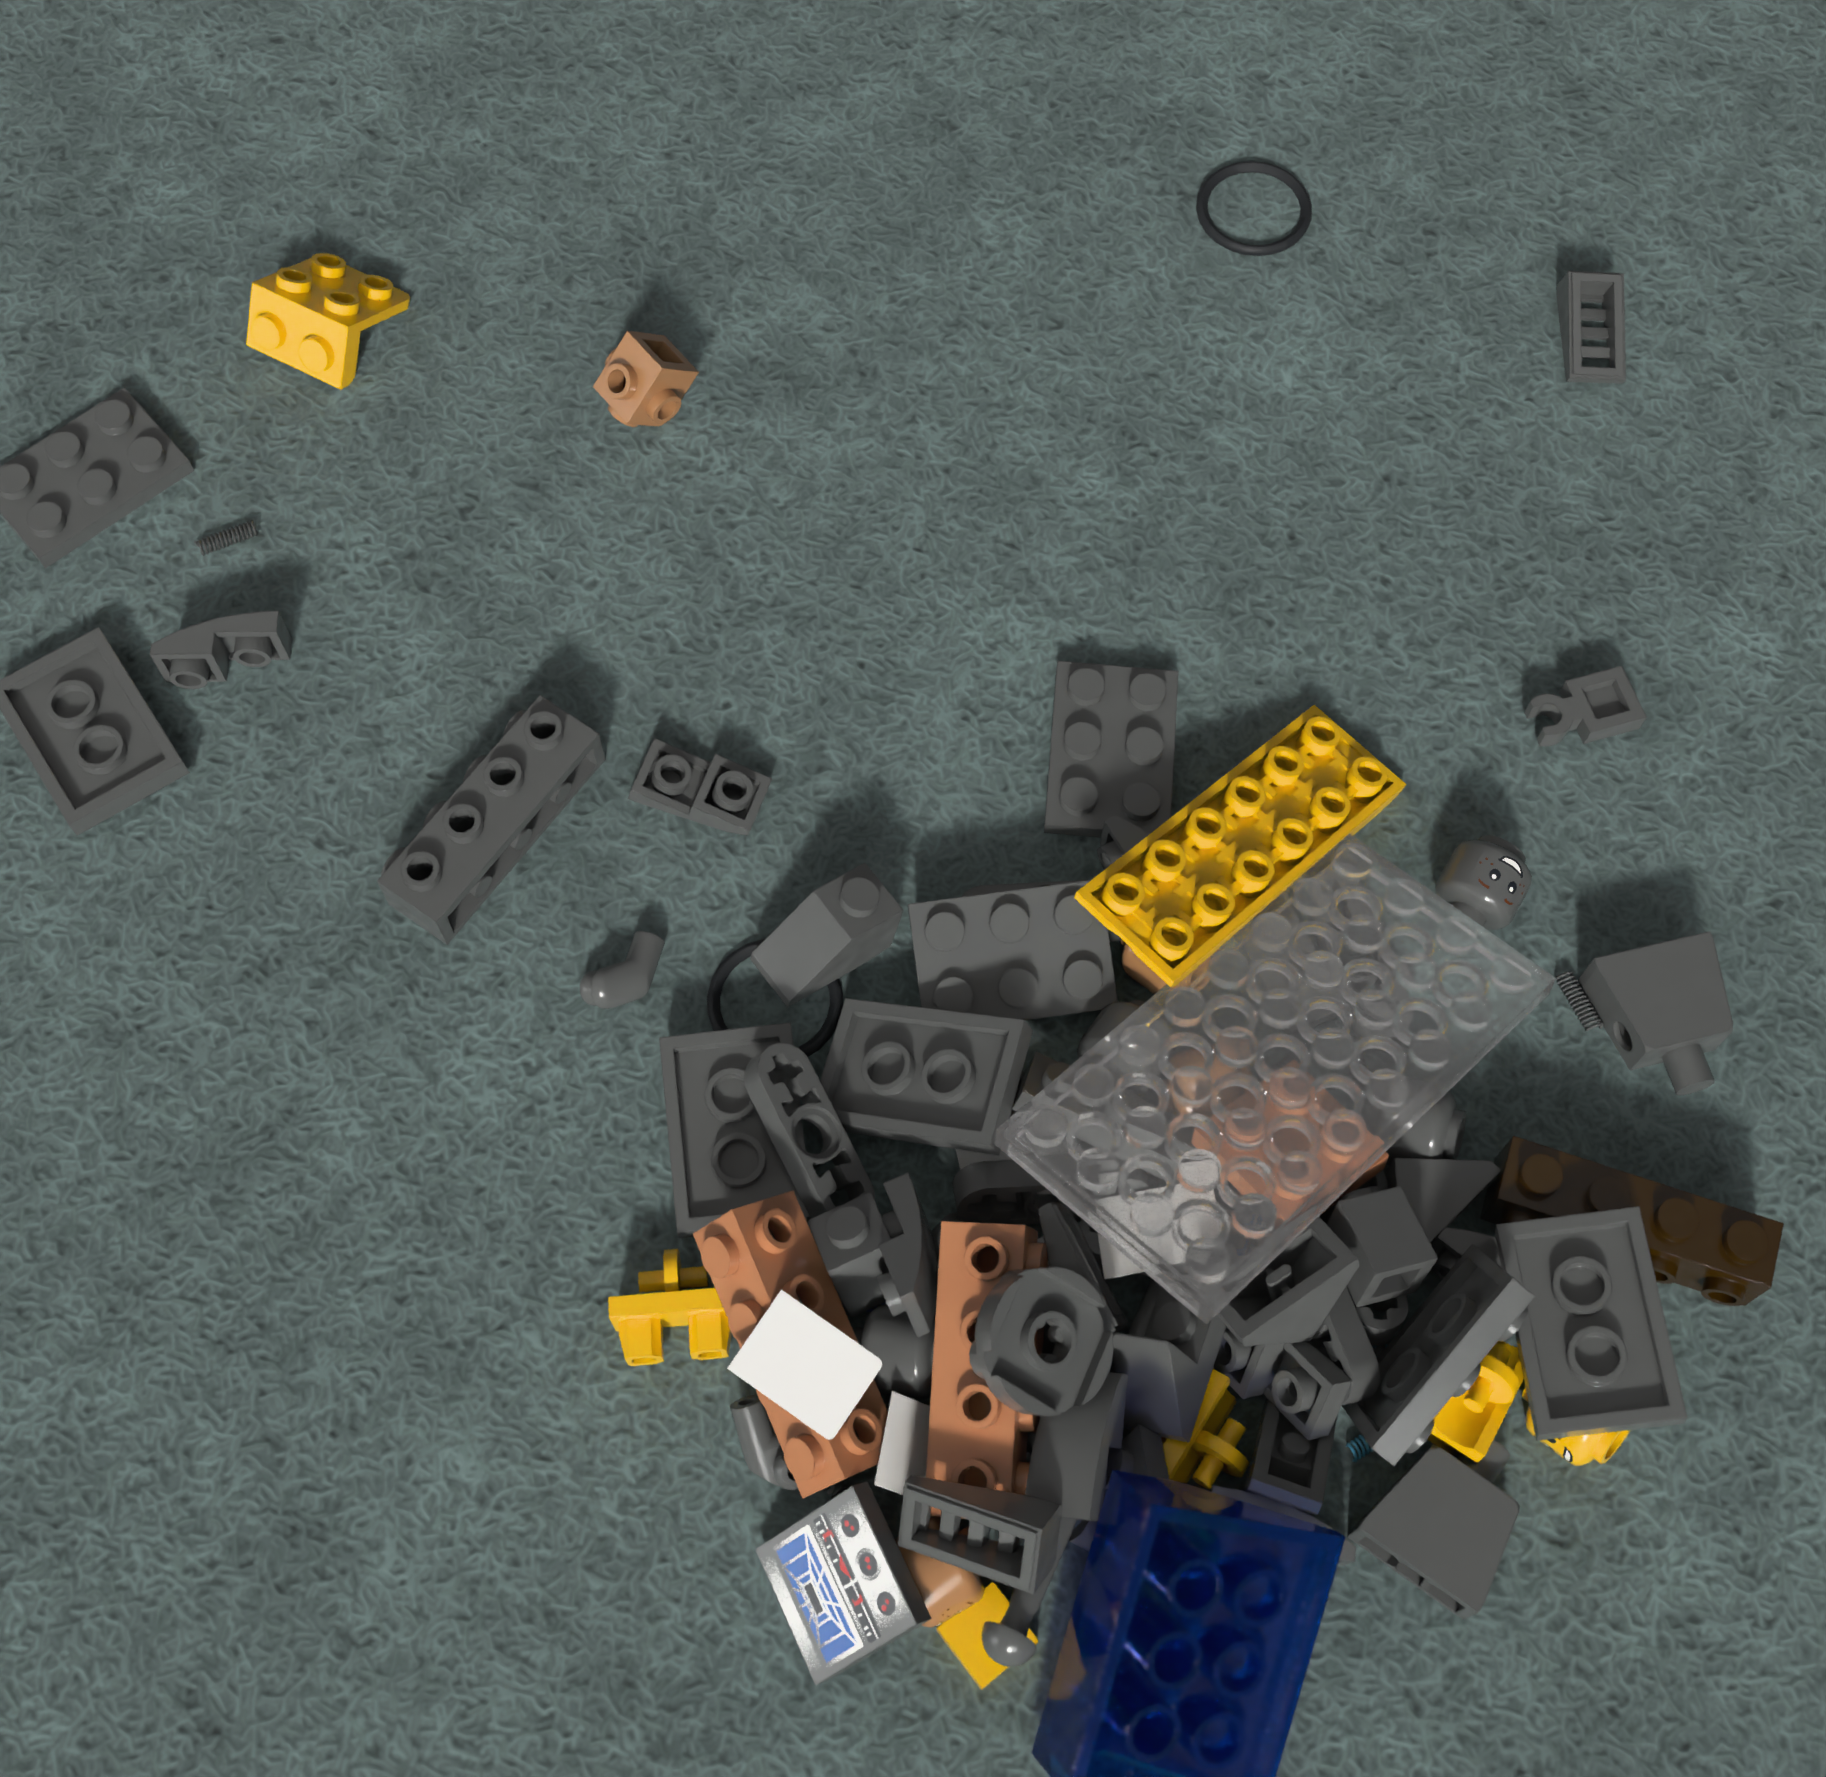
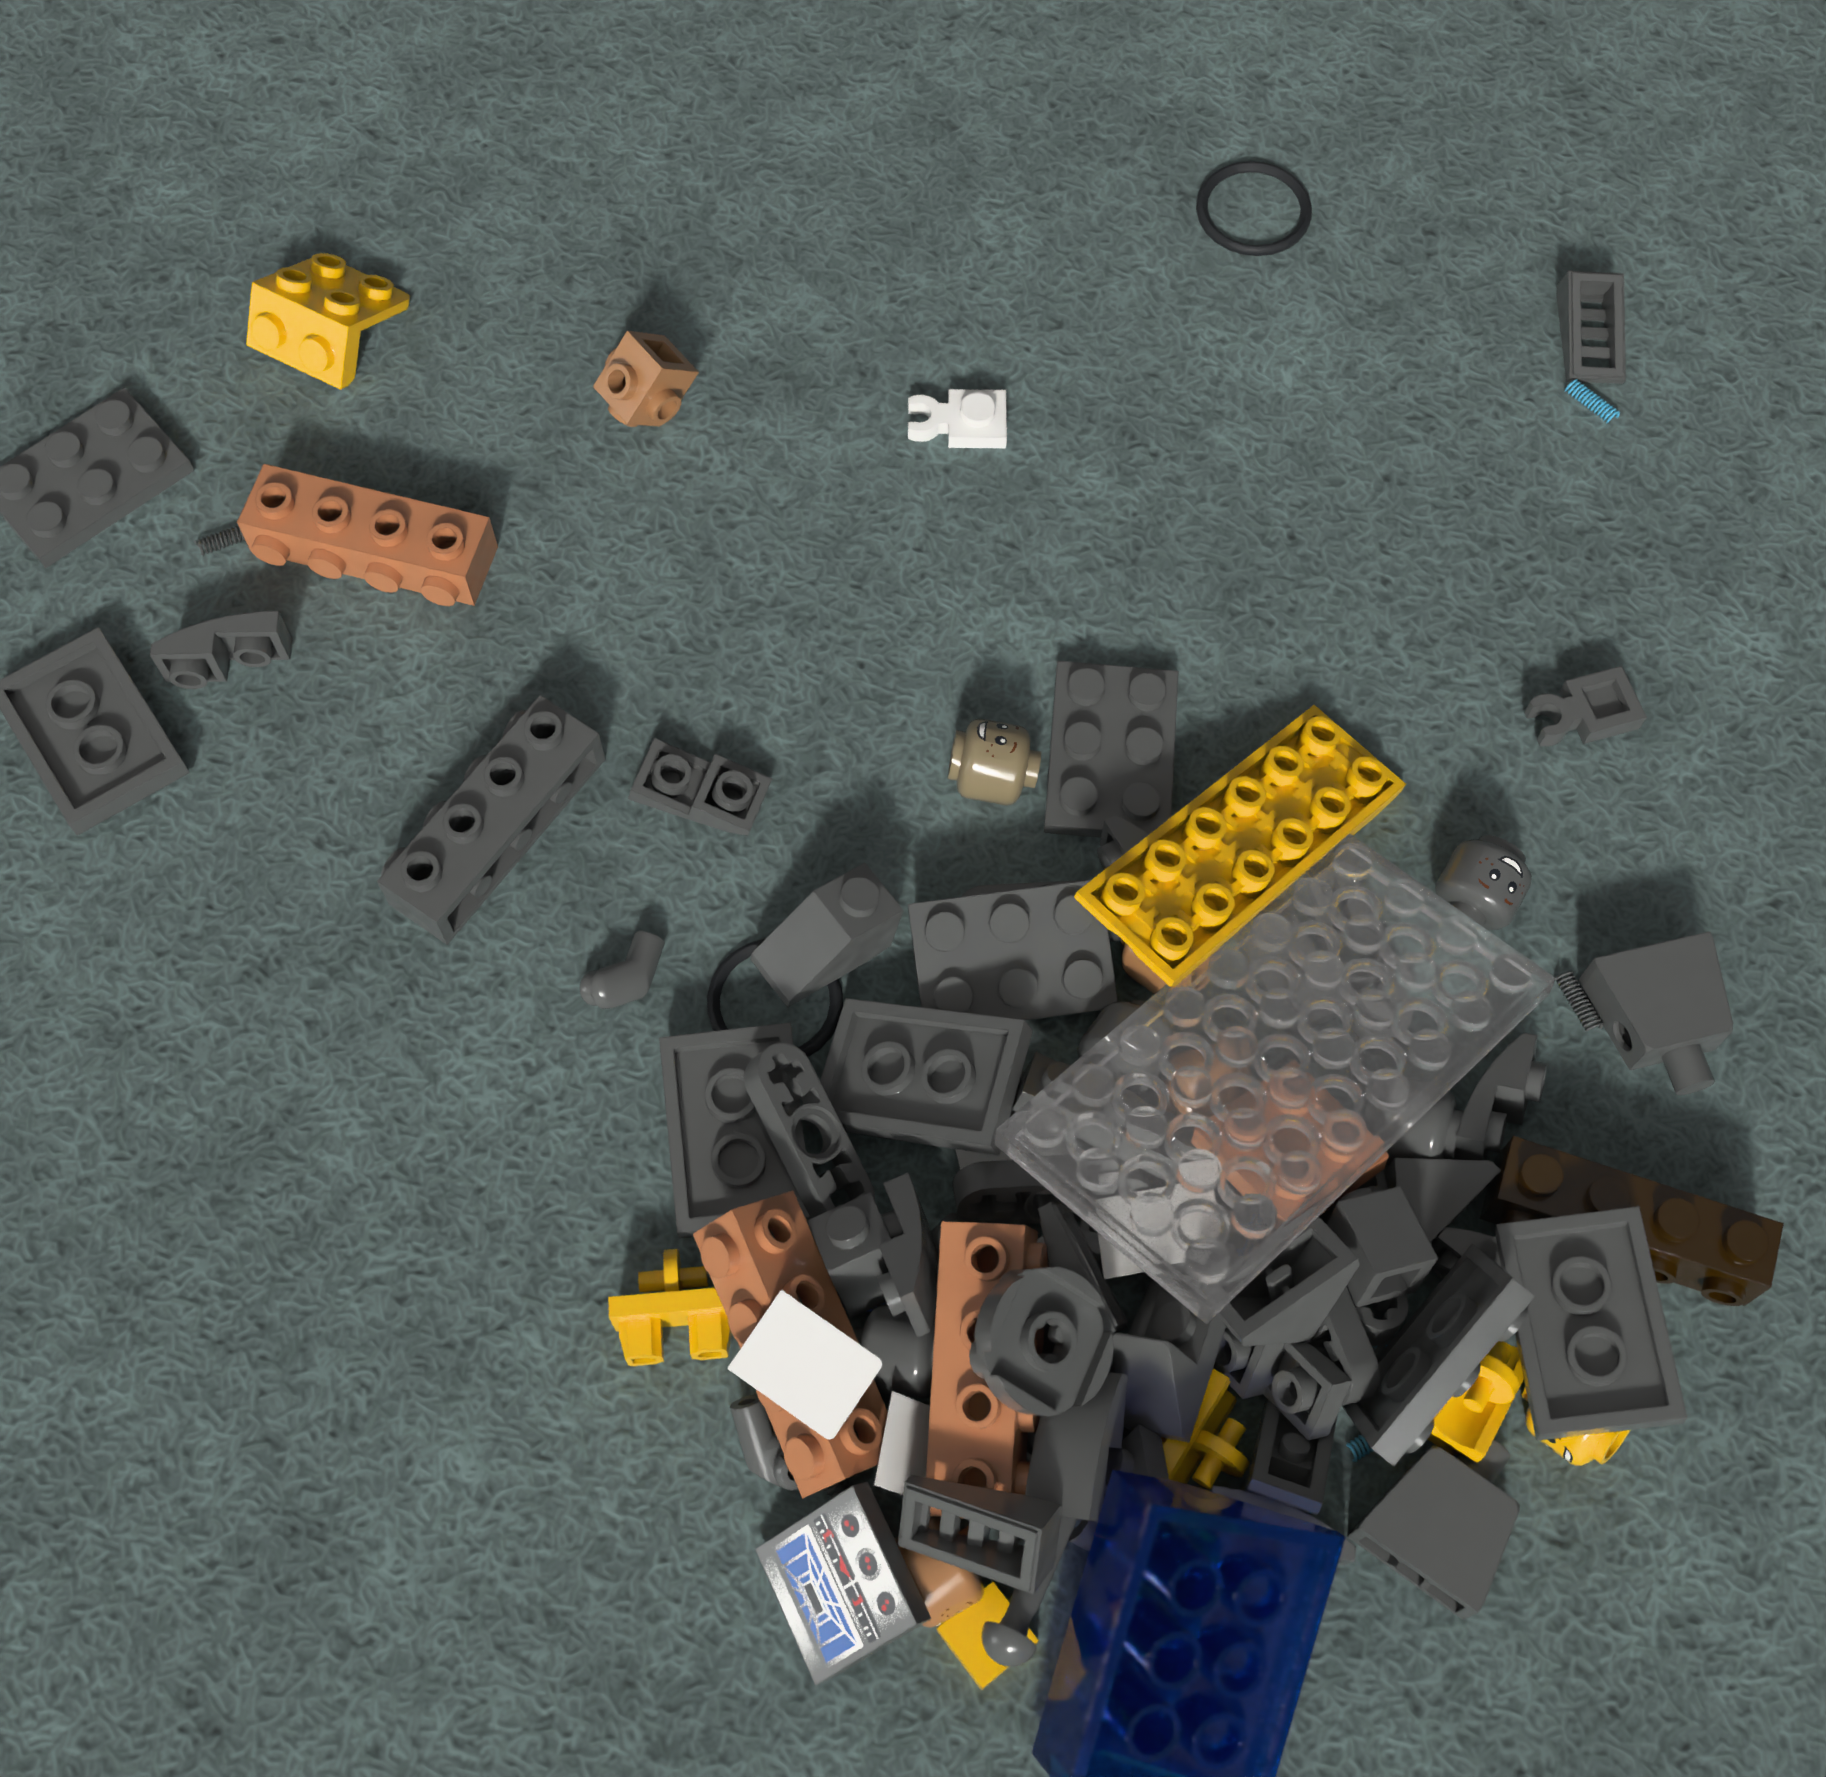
none -> nougat brick [237,464,498,606]
none -> white plate [908,389,1007,448]
none -> dark tan head [947,719,1041,805]
none -> dark grey slope [1456,1033,1547,1161]
none -> medium azure leg [1565,379,1620,423]

